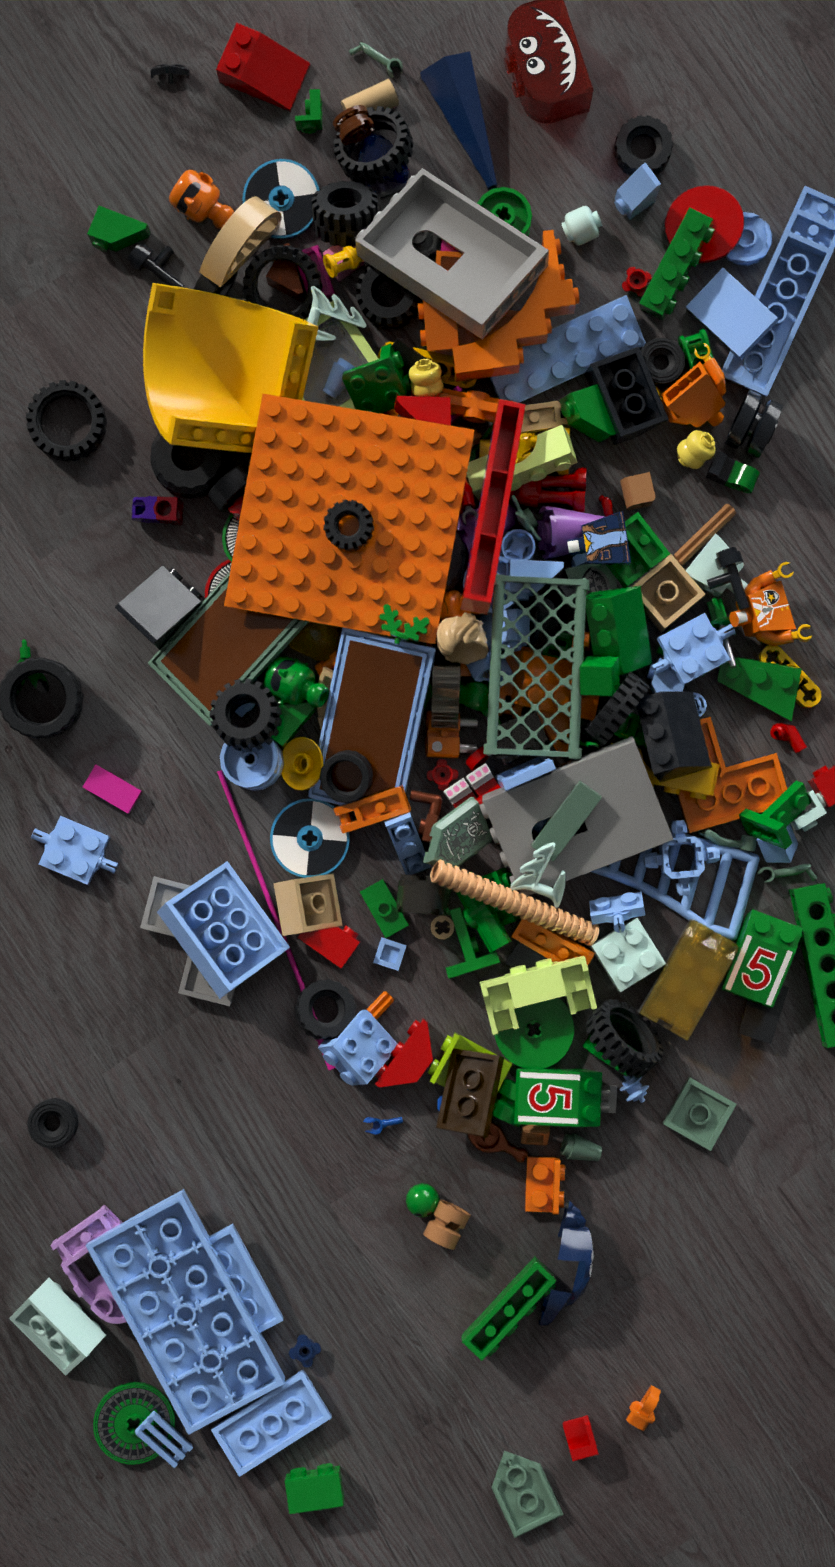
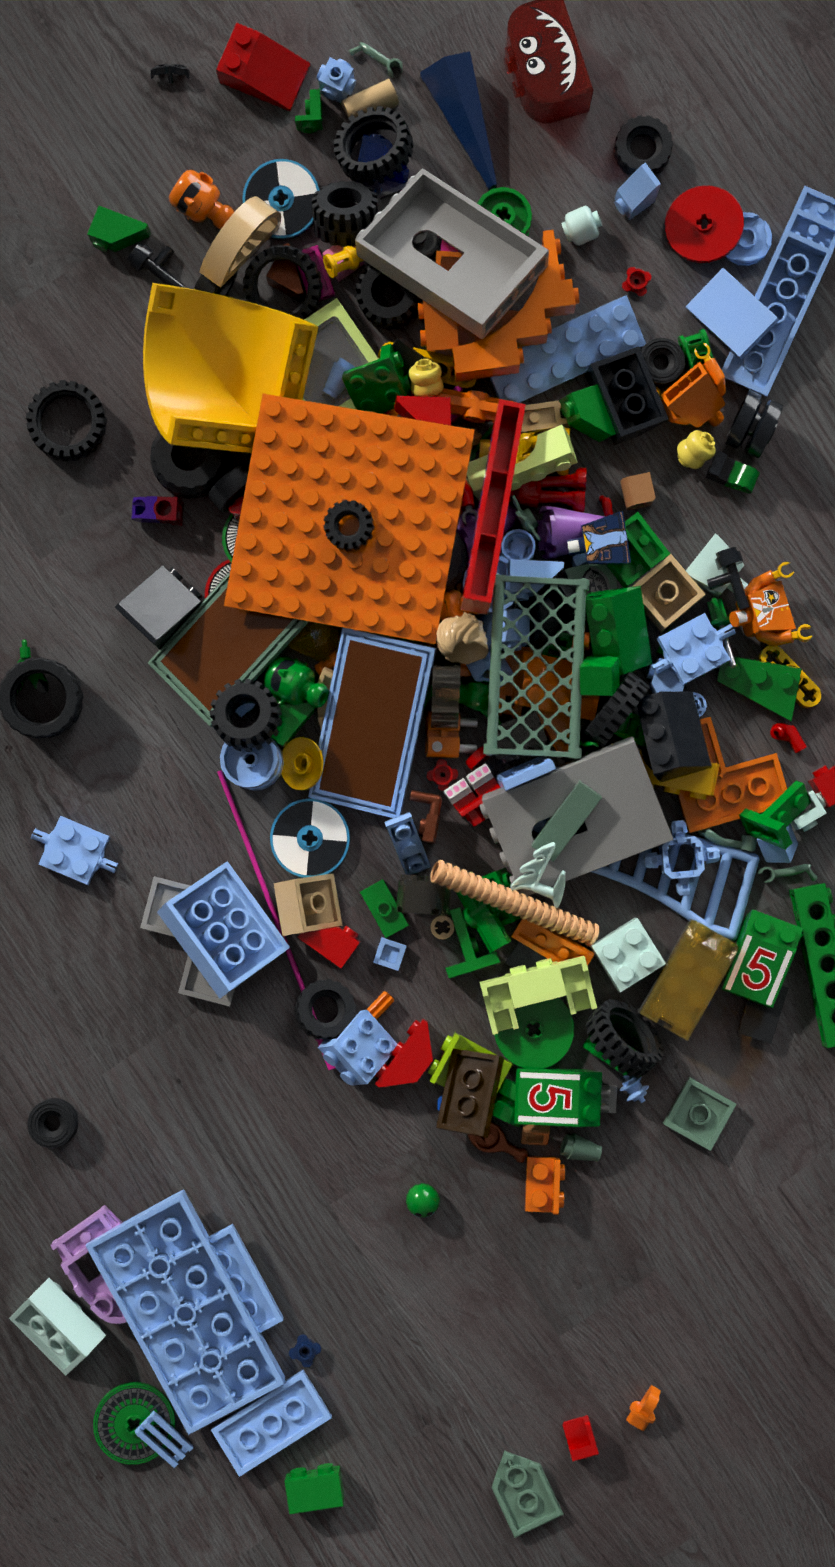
dark pink tile [83,765,143,814] -> none
light aqua piece [307,286,366,341] -> none
black tyre [320,750,373,803] -> none
reddish brown wheel [333,105,375,145] -> none
orange plate [333,785,411,833] -> none
blue hand [363,1117,403,1135] -> none
green animal [379,604,430,645] -> none
sand green tile [423,797,493,867] -> none
medium nougat wheel [423,1199,471,1250] -> none
green brick [461,1256,557,1361] -> none
dark blue animal [539,1201,594,1326] -> none
light blue plate [589,891,645,933] -> none
green brick [639,207,715,321] -> none
medium nougat axle [673,504,736,566] -> none
none -> light blue brick [317,57,356,103]

